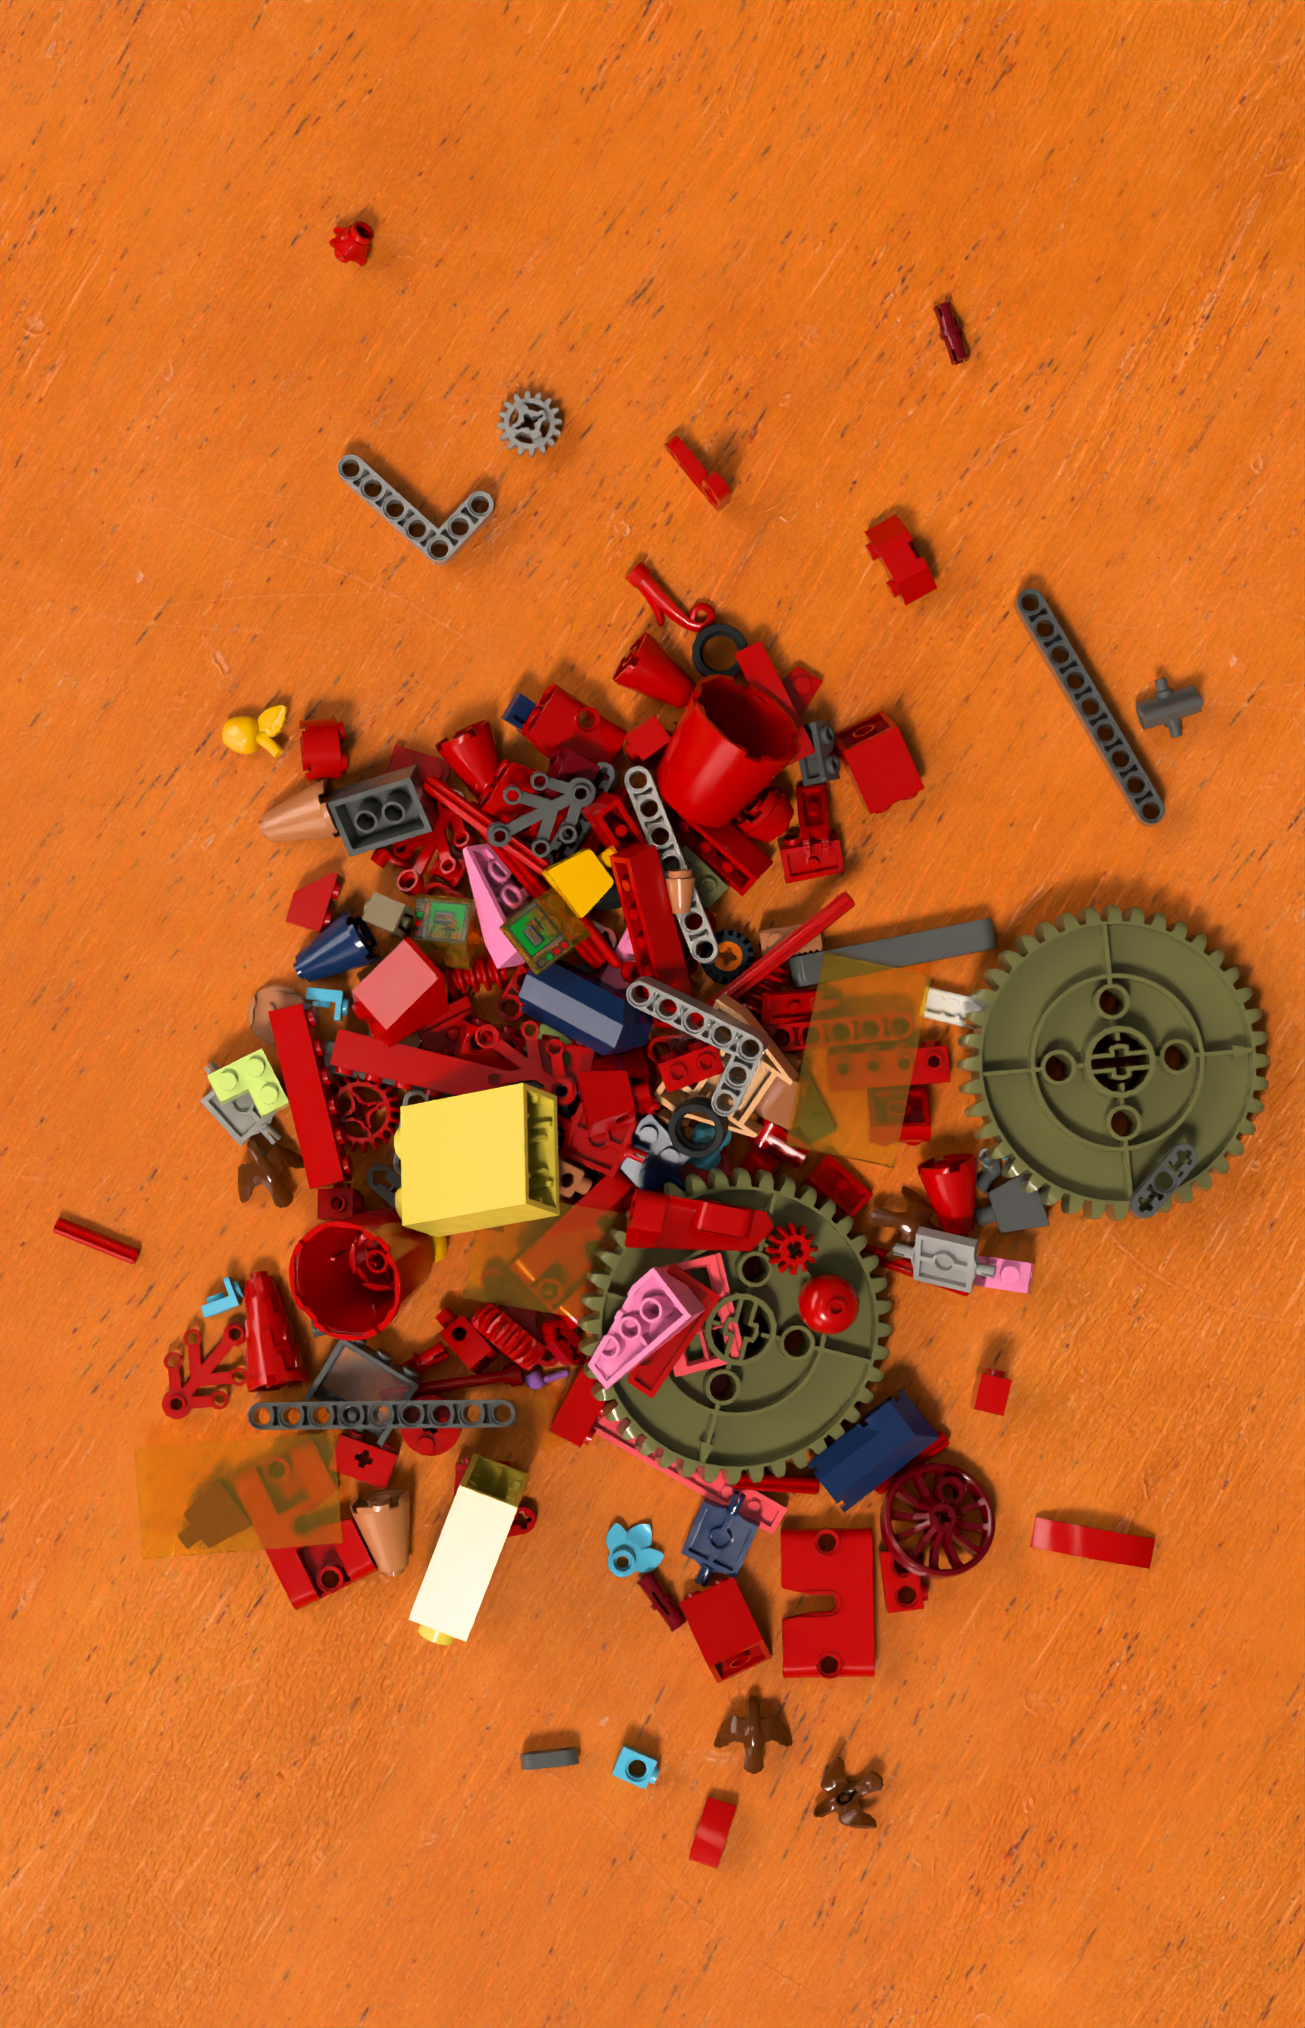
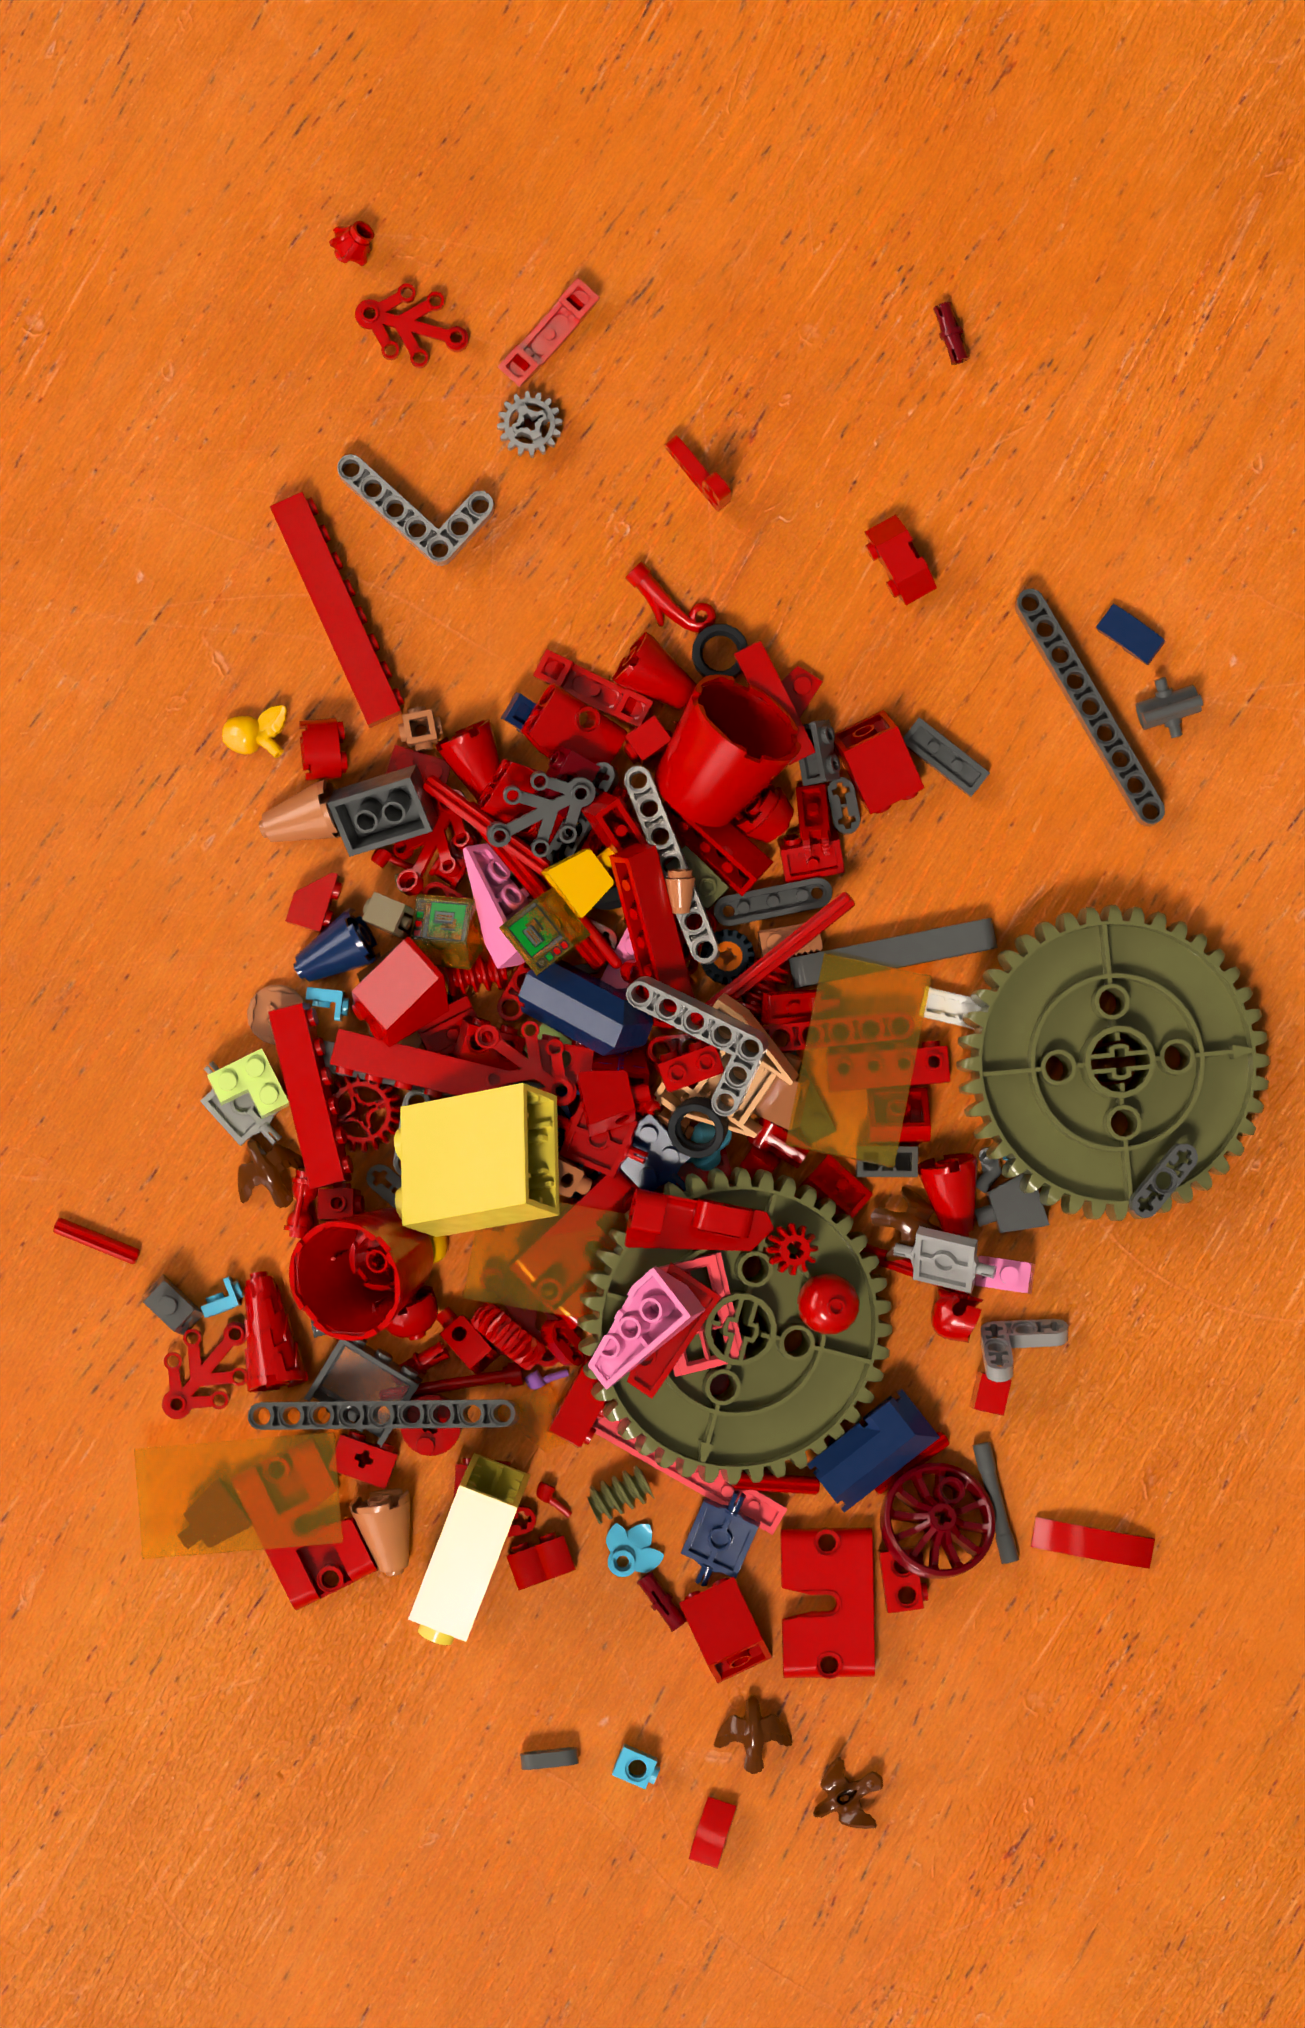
none -> dark grey torso [142,1274,203,1335]
none -> red brick [270,491,405,728]
none -> red piece [284,1170,318,1239]
none -> red plant [355,283,469,368]
none -> red cylinder [385,1285,438,1341]
none -> nougat brick [398,706,443,752]
none -> slope [498,278,600,387]
none -> red brick [506,1531,576,1590]
none -> red slope [533,649,654,727]
none -> red hand [536,1482,572,1518]
none -> olive piece [587,1465,655,1524]
none -> dark grey plate [714,878,832,926]
none -> dark grey beam [827,777,860,835]
none -> dark grey brick [855,1146,918,1177]
none -> dark grey plate [903,717,990,797]
none -> red helmet [931,1289,983,1343]
none -> dark grey piece [973,1442,1019,1564]
none -> light grey beam [981,1319,1068,1382]
none -> dark blue slope [1096,603,1166,665]

